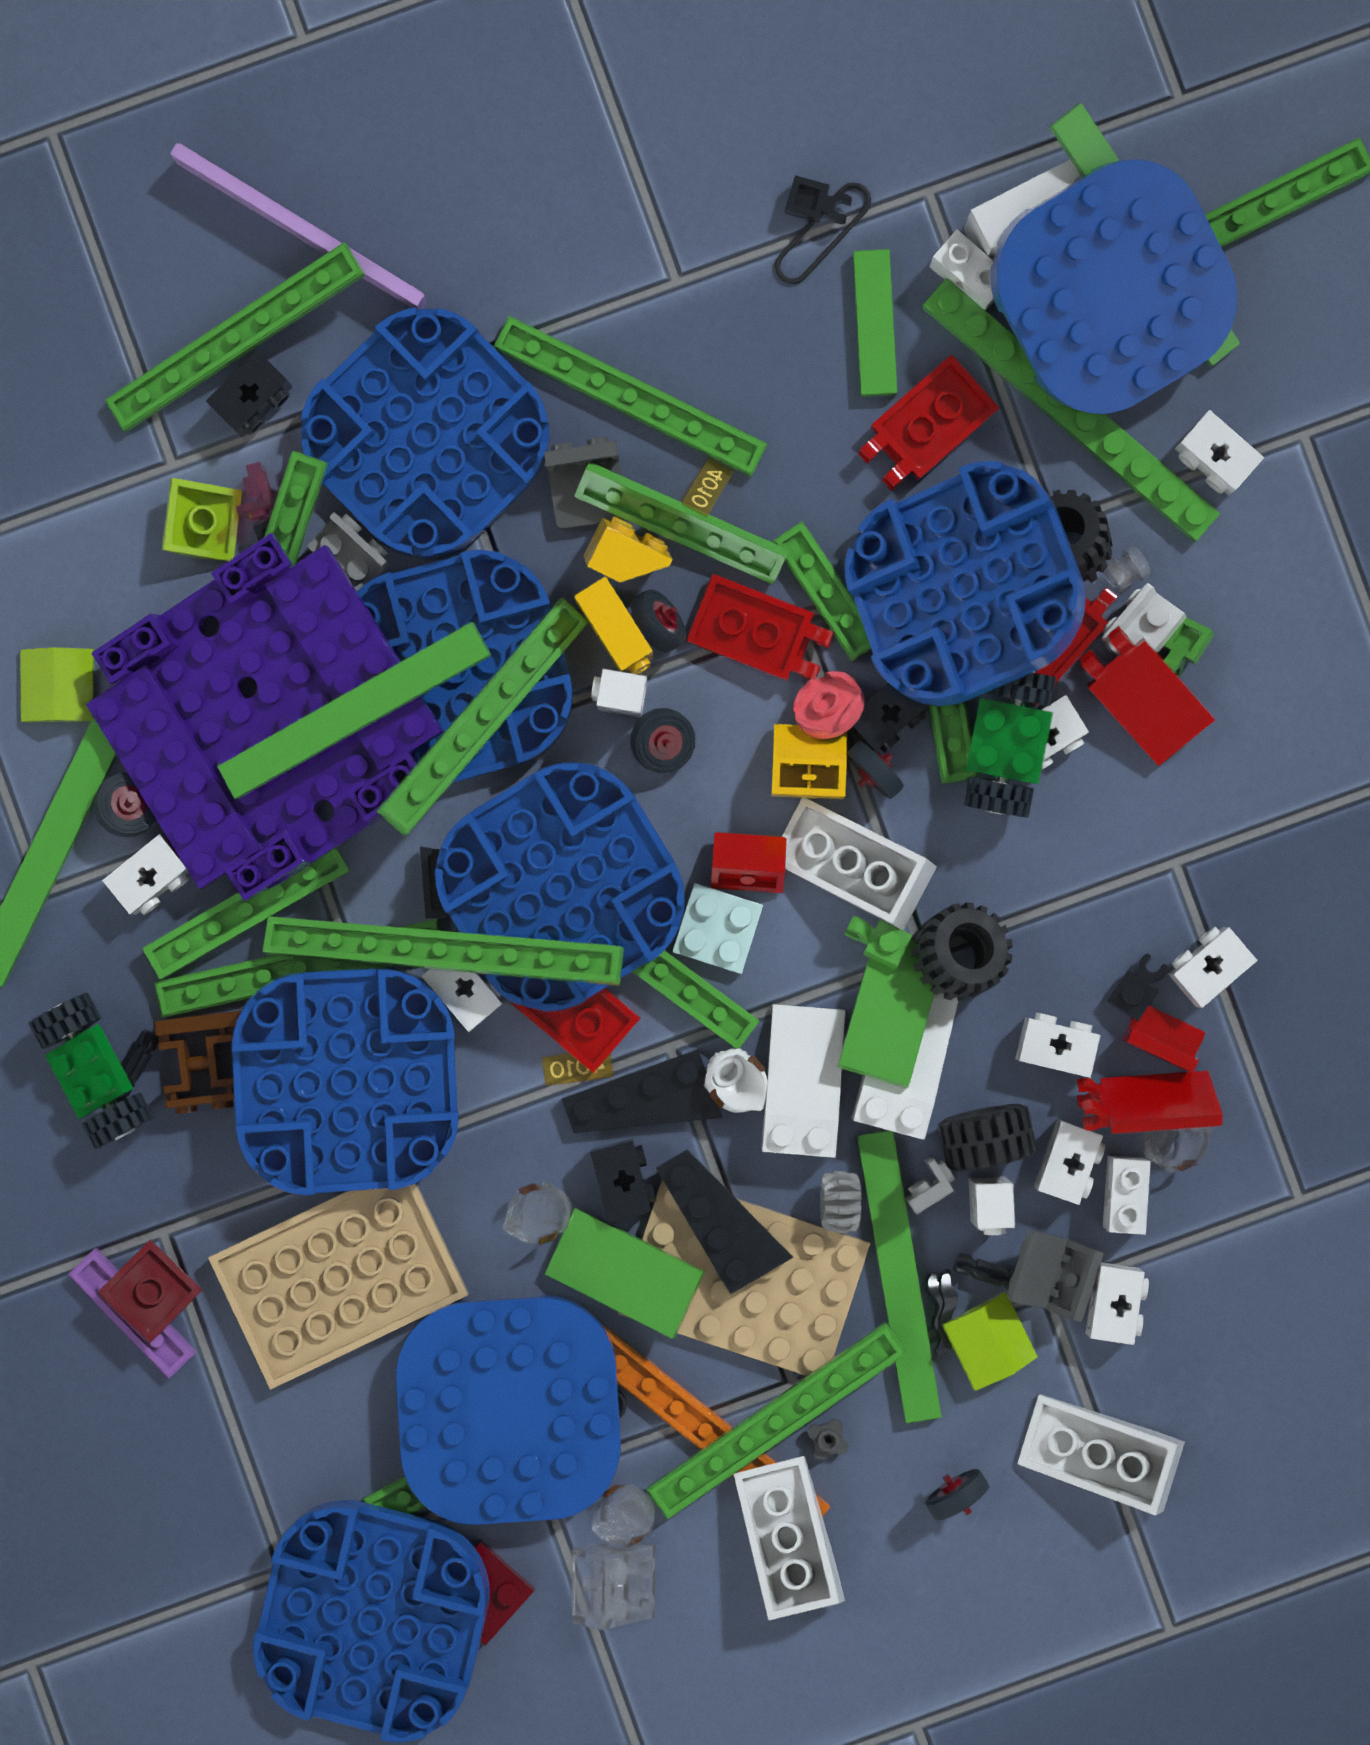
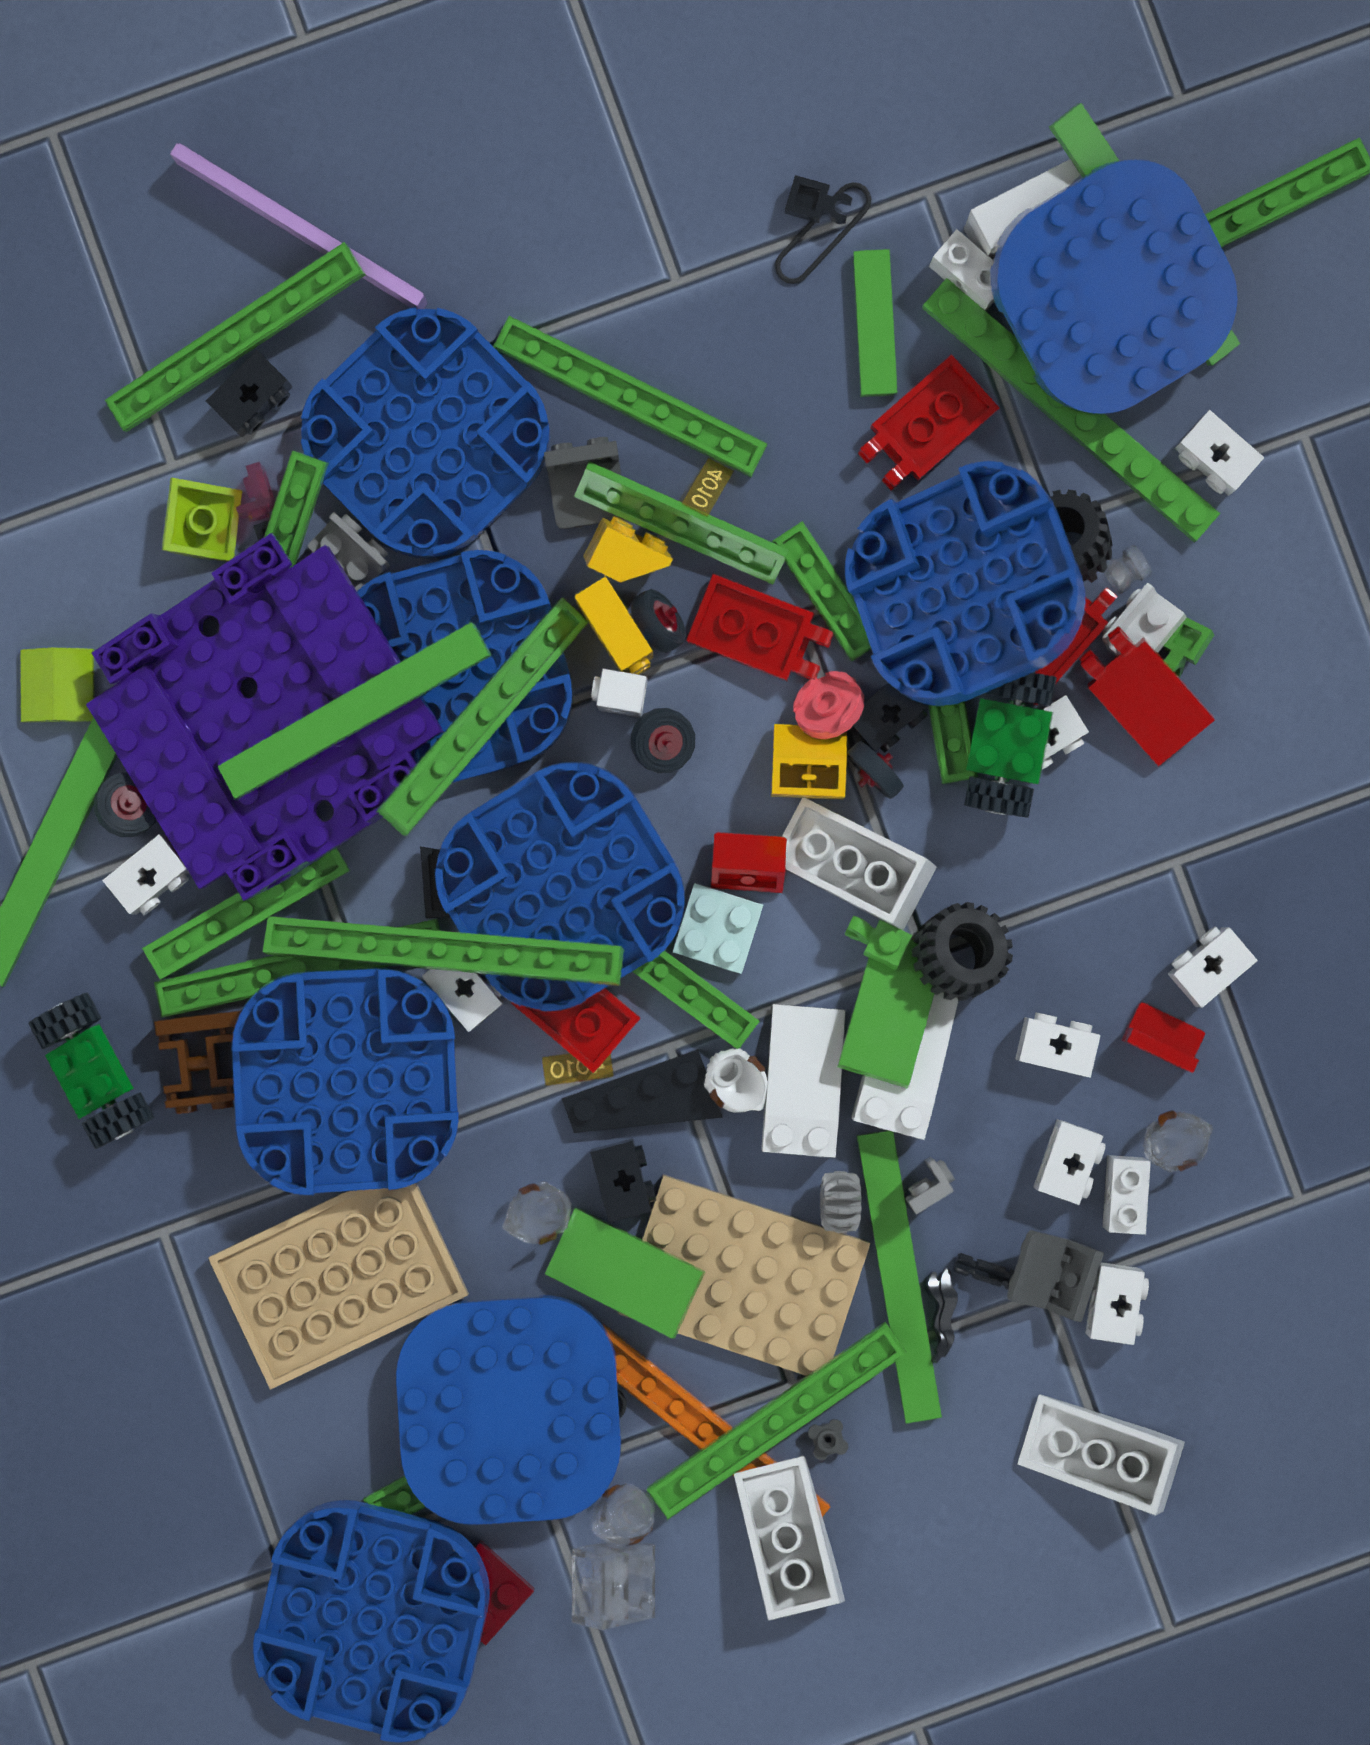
medium lavender tile [68,1248,197,1379] -> none
dark red plate [97,1239,202,1344] -> none
black axle [120,1029,159,1098] -> none
black wing [656,1149,793,1295] -> none
black wheel [925,1469,989,1521] -> none
black tyre [938,1104,1037,1171] -> none
lime slope [942,1292,1038,1391] -> none
white brick [968,1176,1015,1235] -> none
red tile [1076,1070,1223,1134] -> none
black plate [1108,953,1167,1022] -> none

